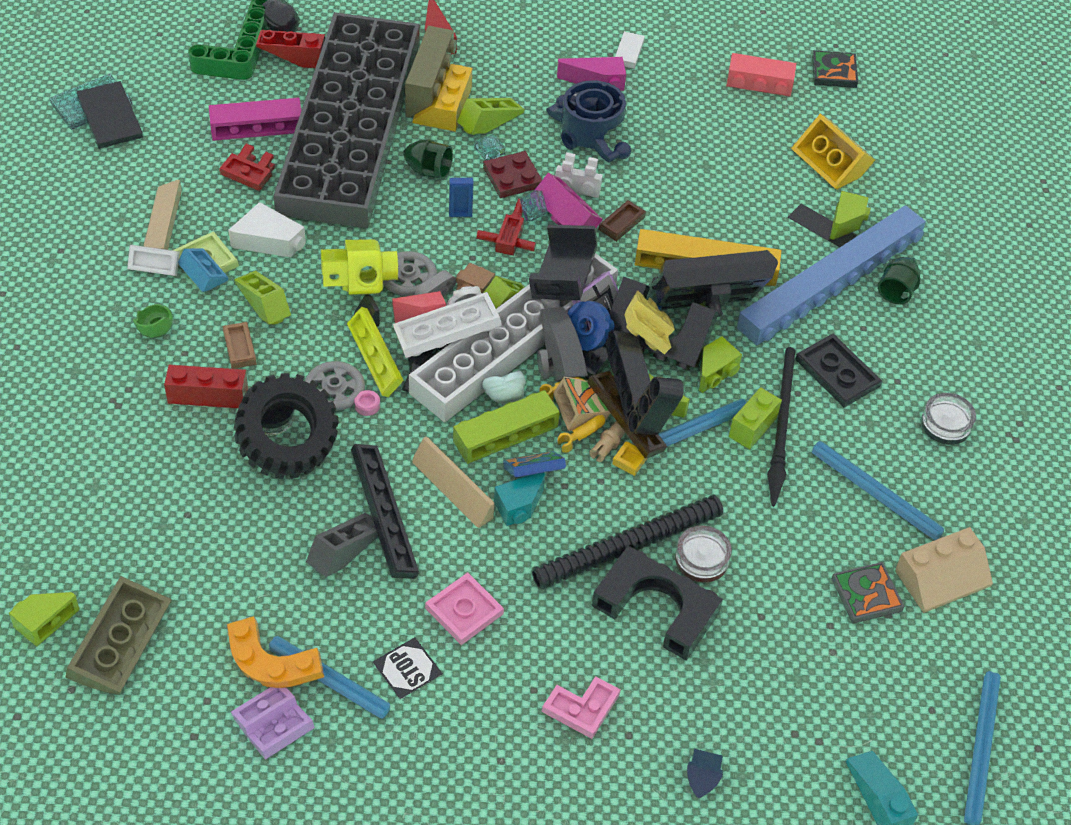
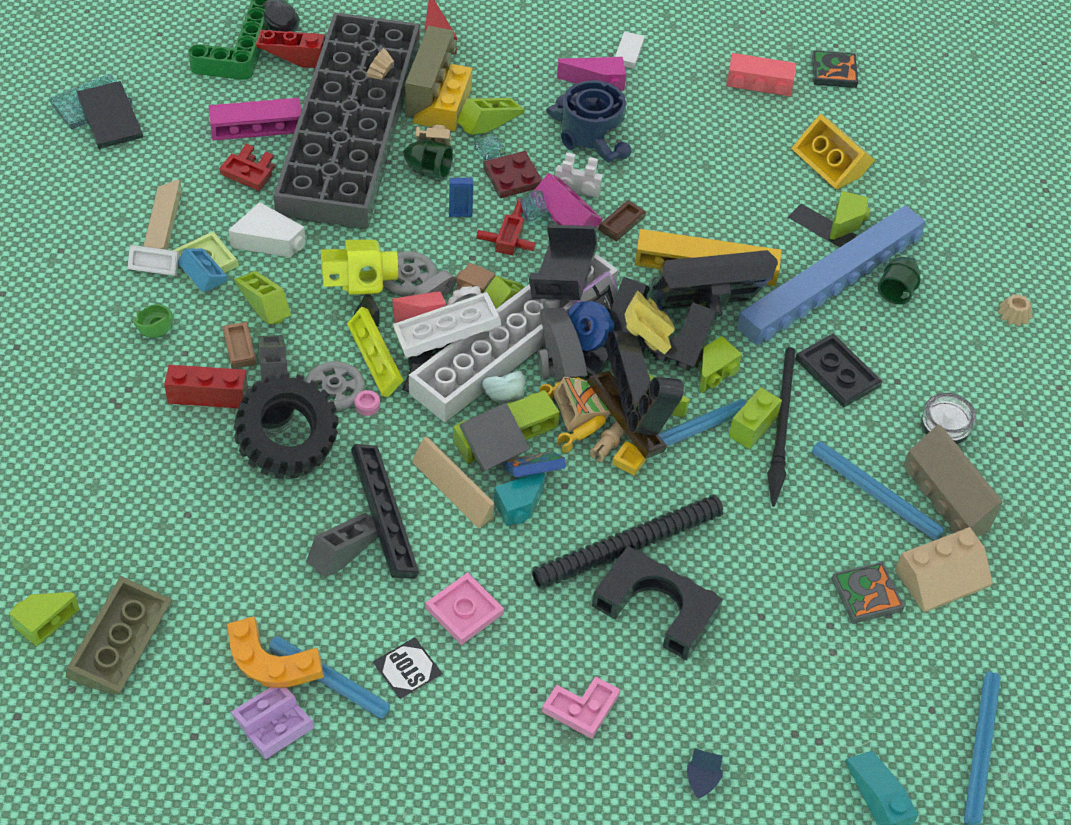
clear piece [675,525,732,583] -> none
none -> dark grey slope [258,335,287,383]
none -> tan piece [366,48,394,80]
none -> tan plate [416,125,452,146]
none -> dark grey tile [459,402,530,472]
none -> dark tan slope [903,424,1003,537]
none -> tan piece [998,294,1033,327]

